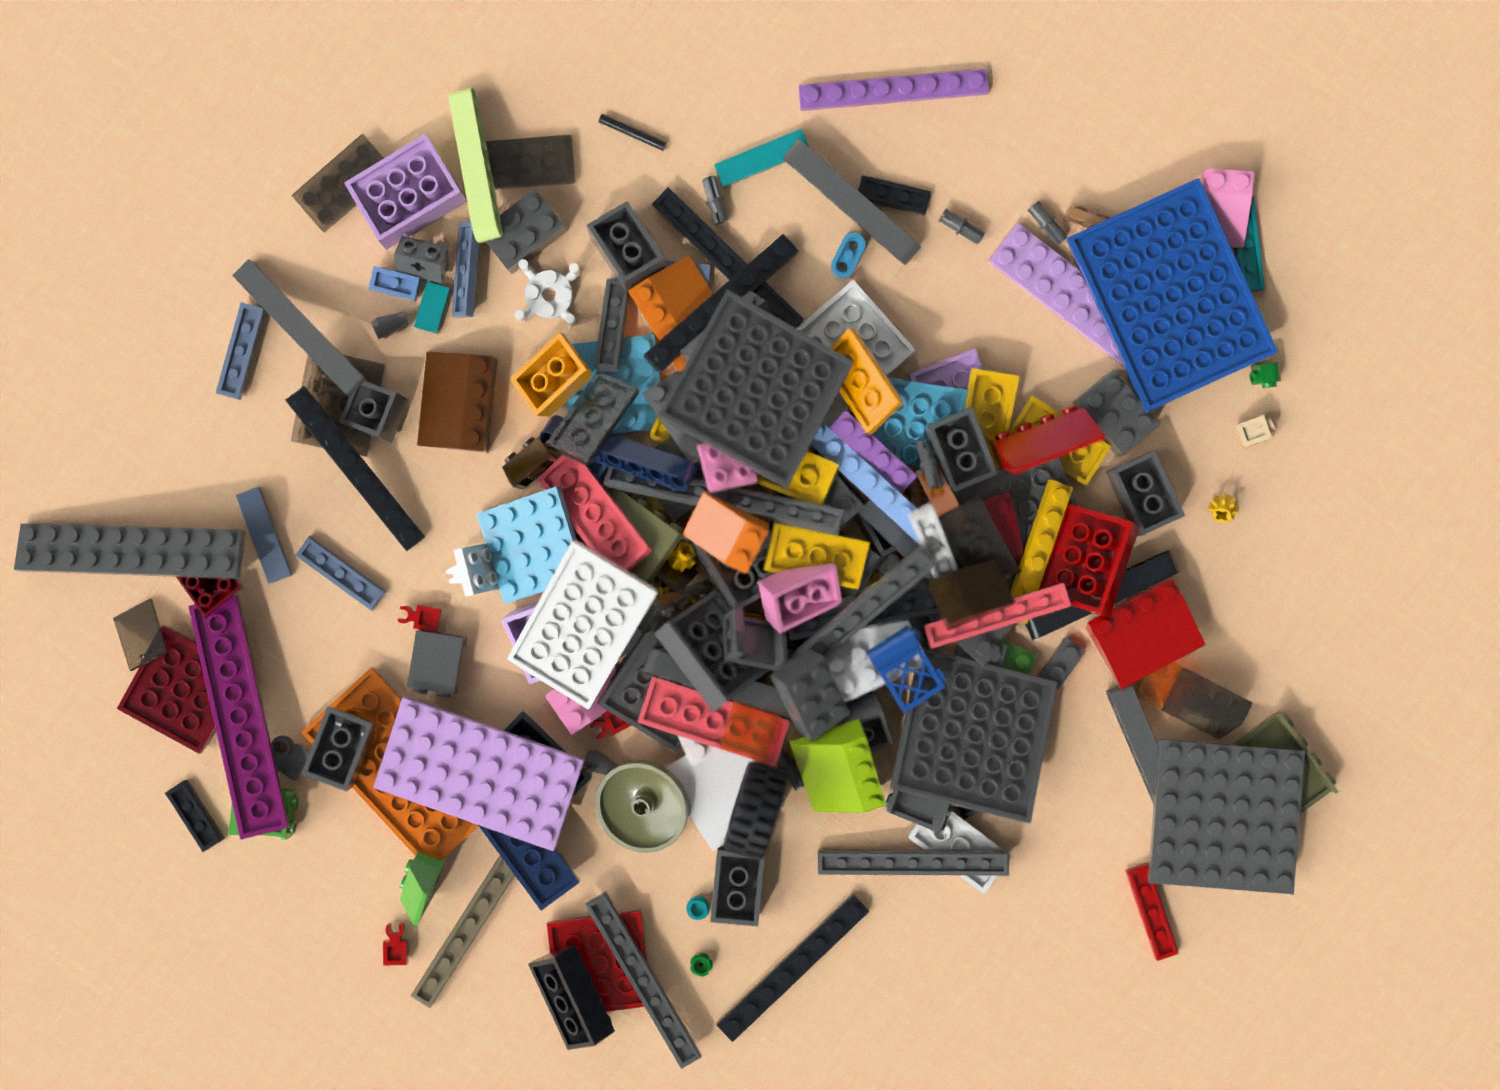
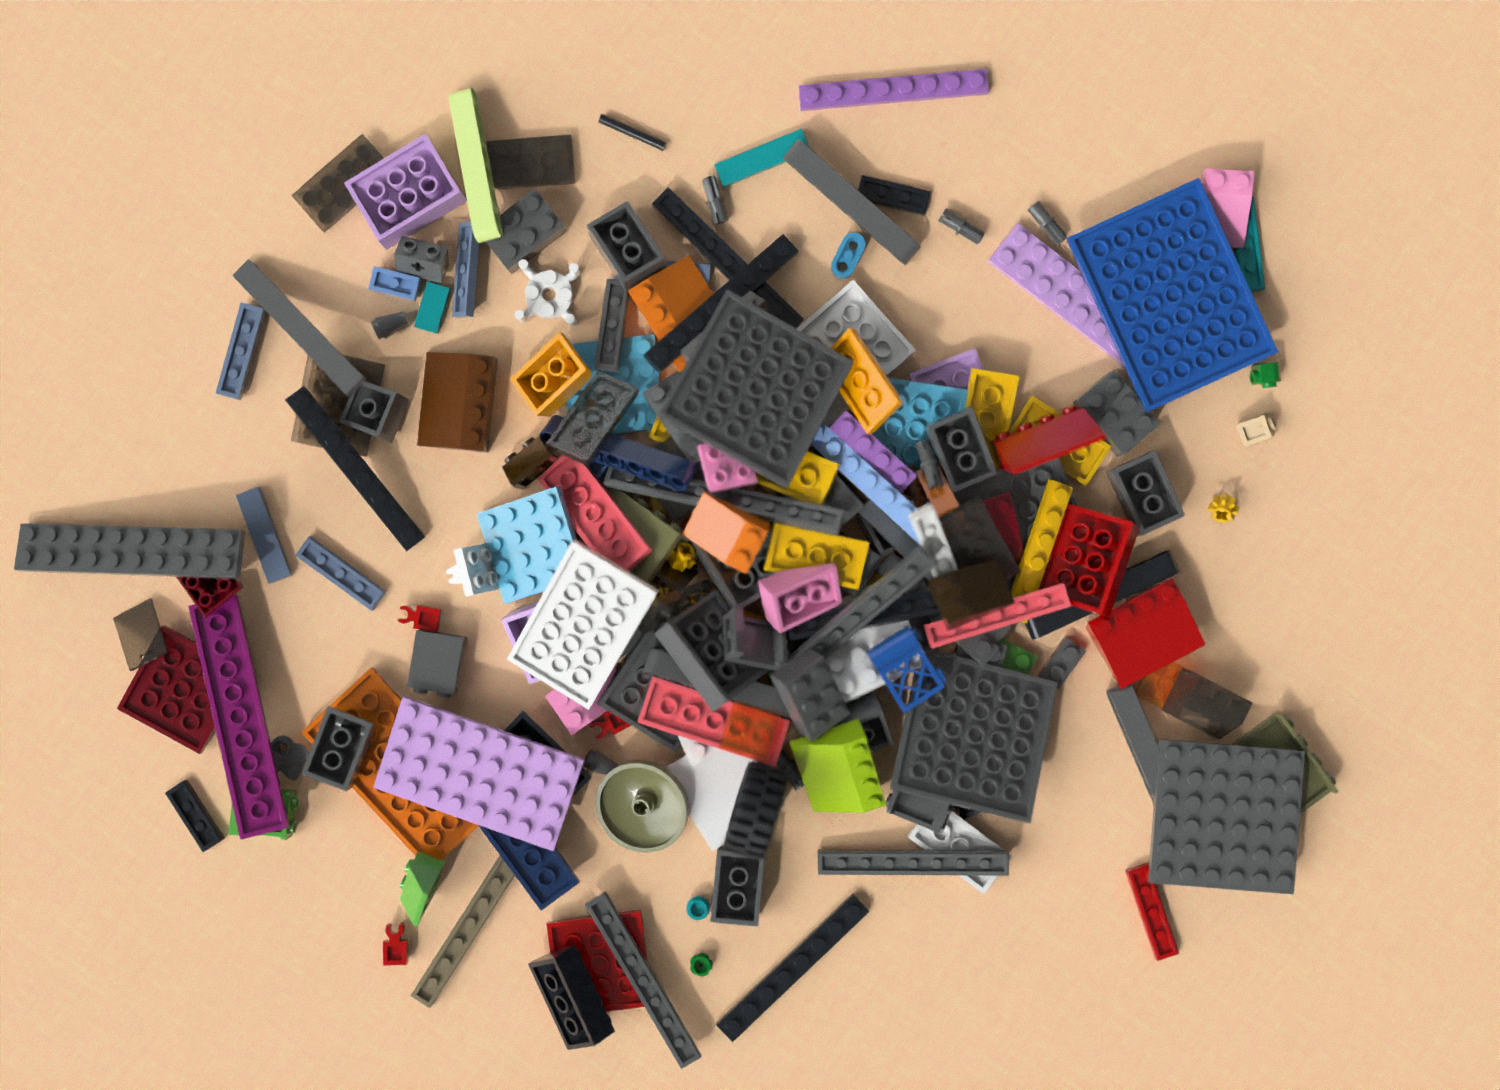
medium nougat plate [1063,205,1110,228] -> none

